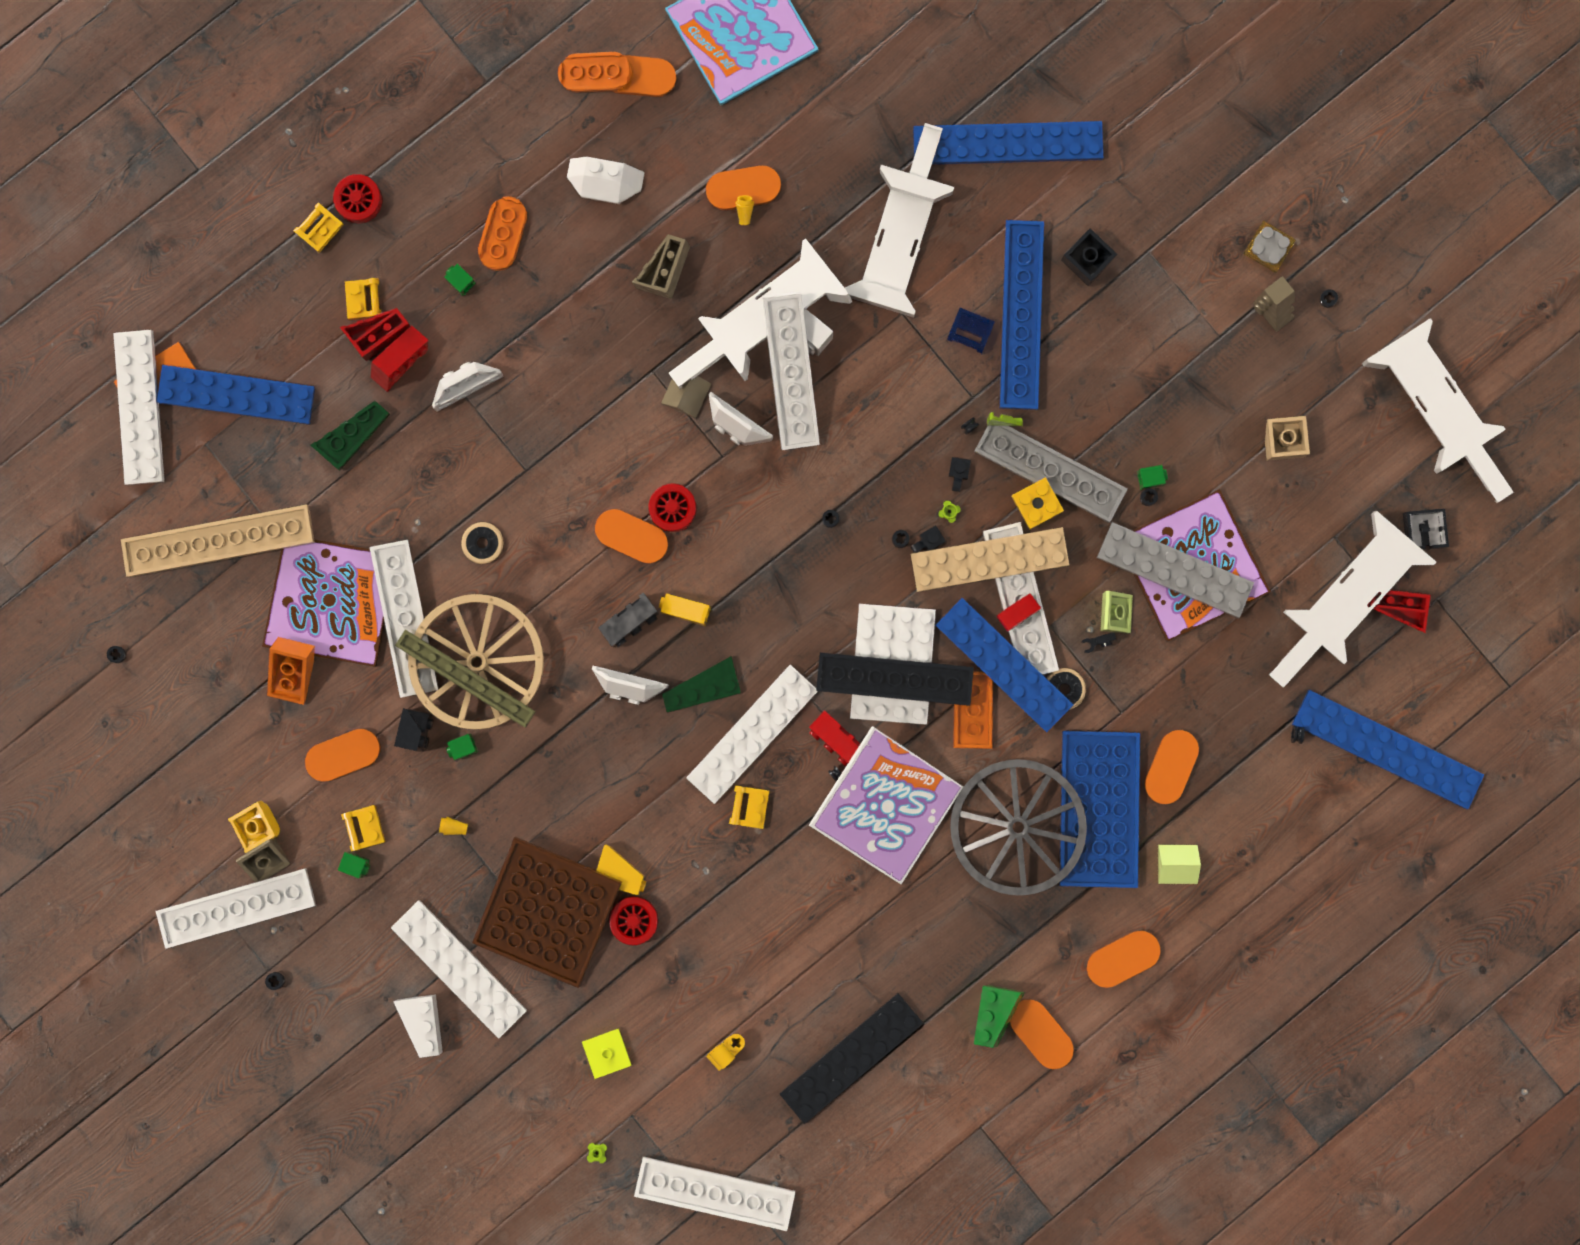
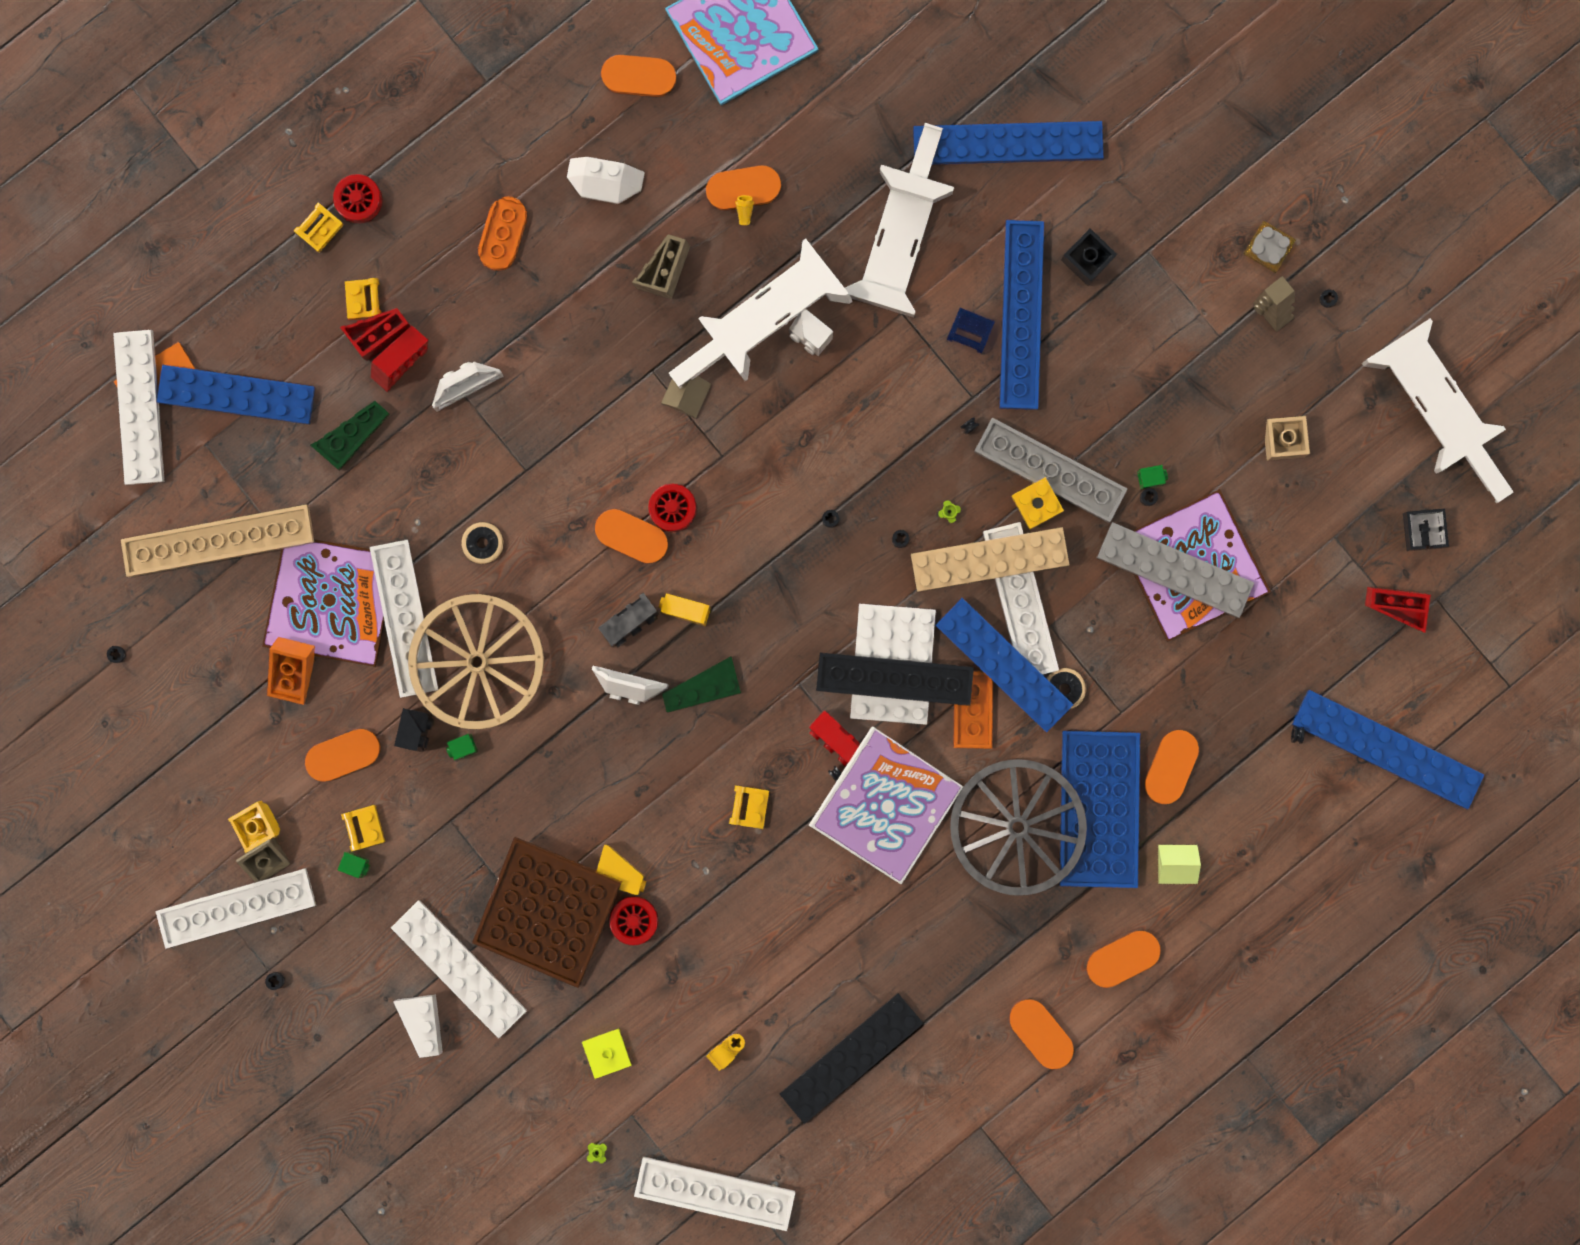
olive tile [395,629,536,728] -> none
yellow cone [439,816,468,835] -> none
green brick [444,264,476,296] -> none
orange tile [558,52,632,93] -> none
white plate [686,665,818,804] -> none
white wedge [709,392,773,446] -> none
white plate [762,292,820,450] -> none
black plate [911,525,946,553] -> none
black plate [949,457,971,492] -> none
green wedge [974,985,1025,1048] -> none
lime tile [987,412,1023,426] -> none
red slope [996,593,1041,632] -> none
black plate [1081,632,1116,653] -> none
yellowish green slope [1101,591,1133,633] -> none
white piece [1269,511,1436,688] -> none

